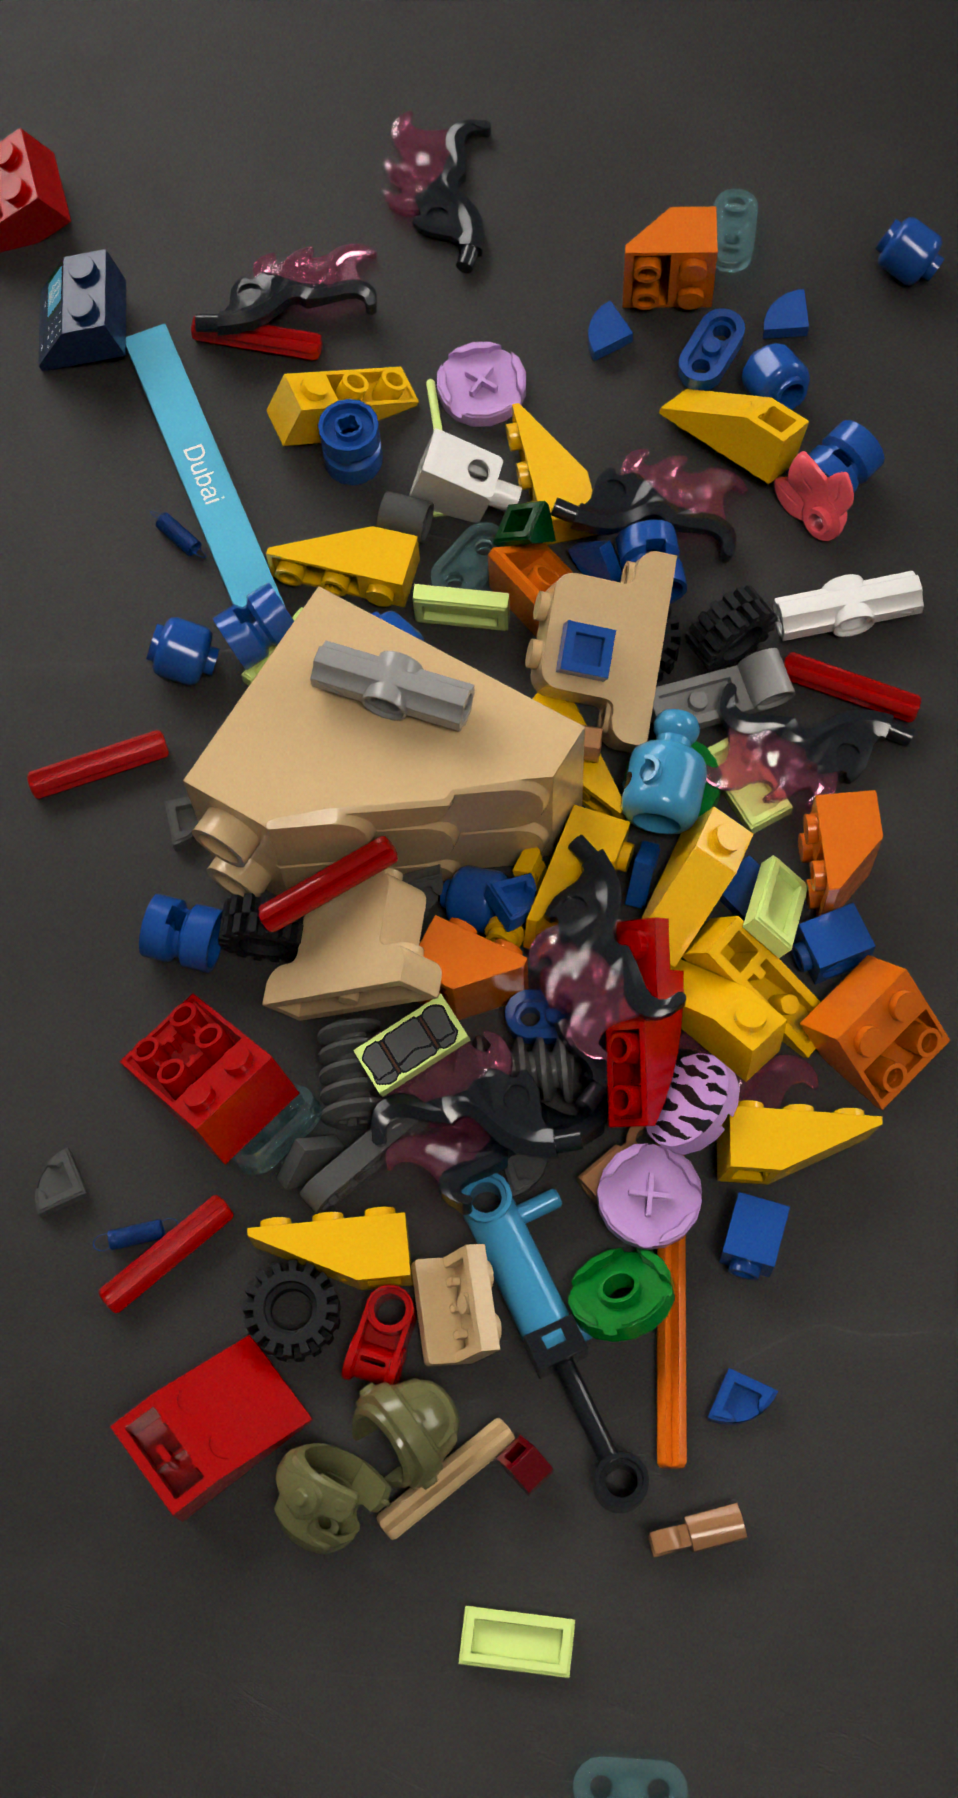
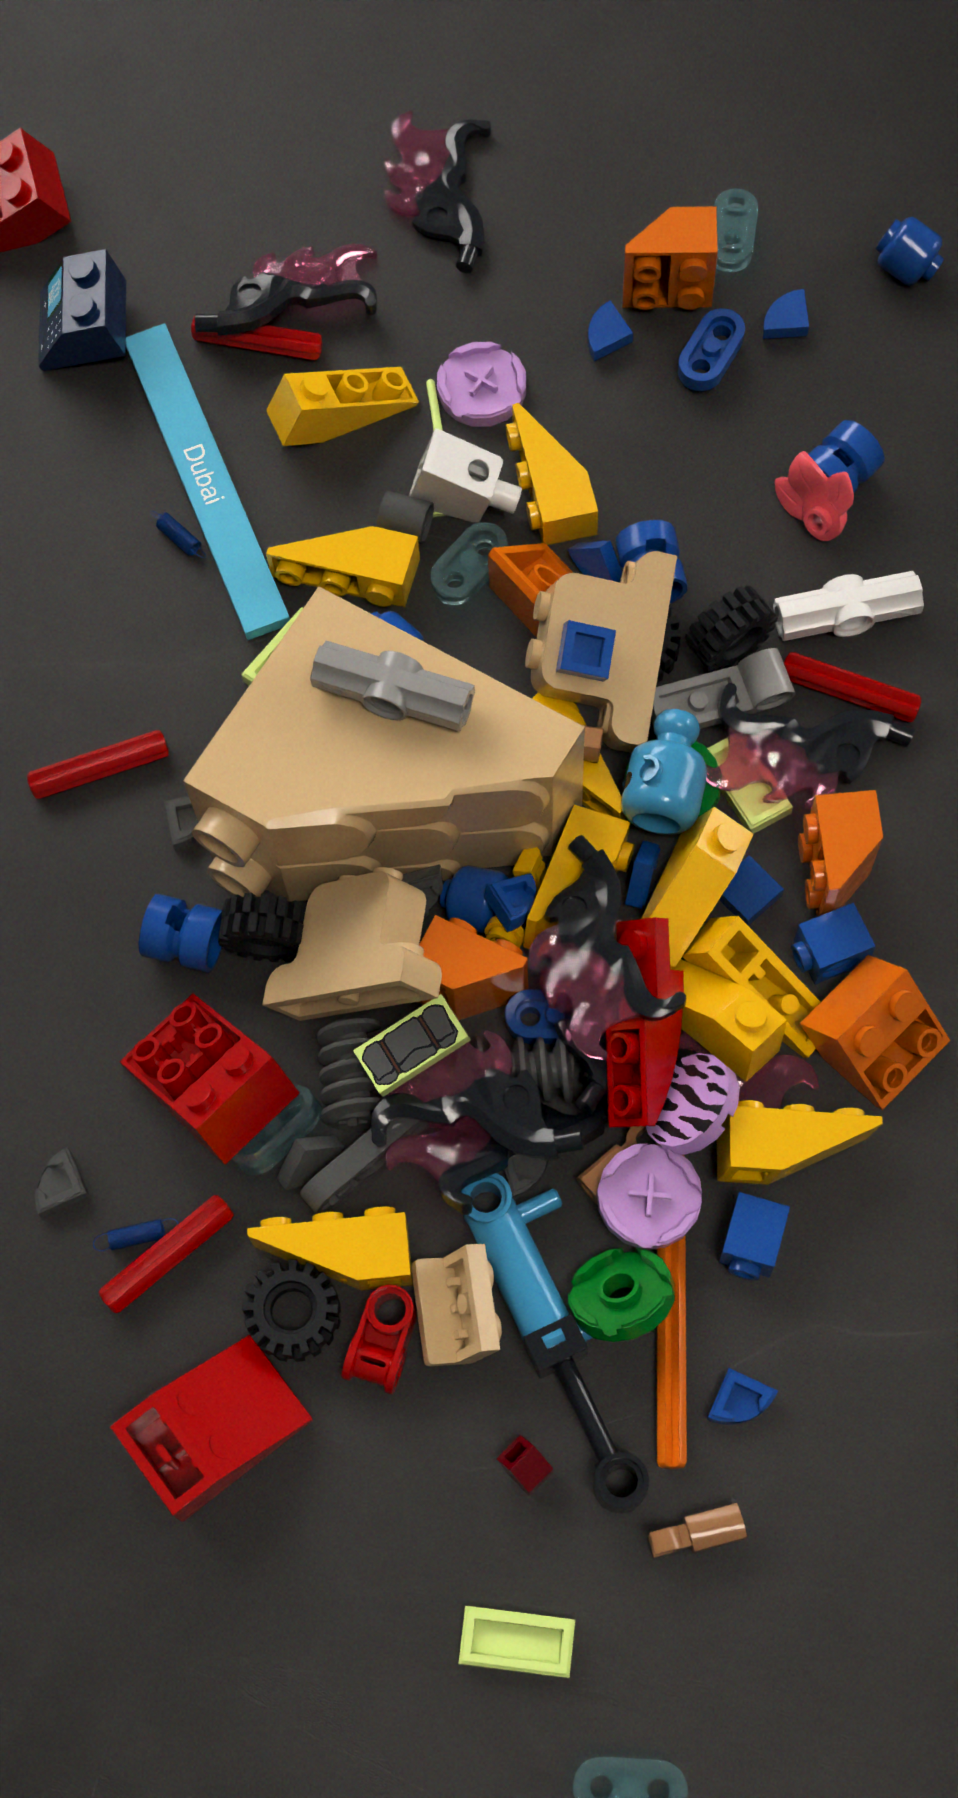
blue head [146,617,220,686] -> none
blue wheel [212,582,294,671] -> none
red axle [258,836,398,932] -> none
olive helmet [274,1443,392,1555] -> none
blue wheel [318,399,383,485] -> none
olive helmet [352,1378,460,1490] -> none
tan axle [376,1418,515,1540] -> none
yellowish green tile [412,584,510,631] -> none
dark green slope [493,501,556,547] -> none
black piece [550,449,748,563] -> none
yellow slope [659,389,809,484] -> none
blue head [742,343,810,410] -> none
yellowish green tile [743,855,808,958] -> none

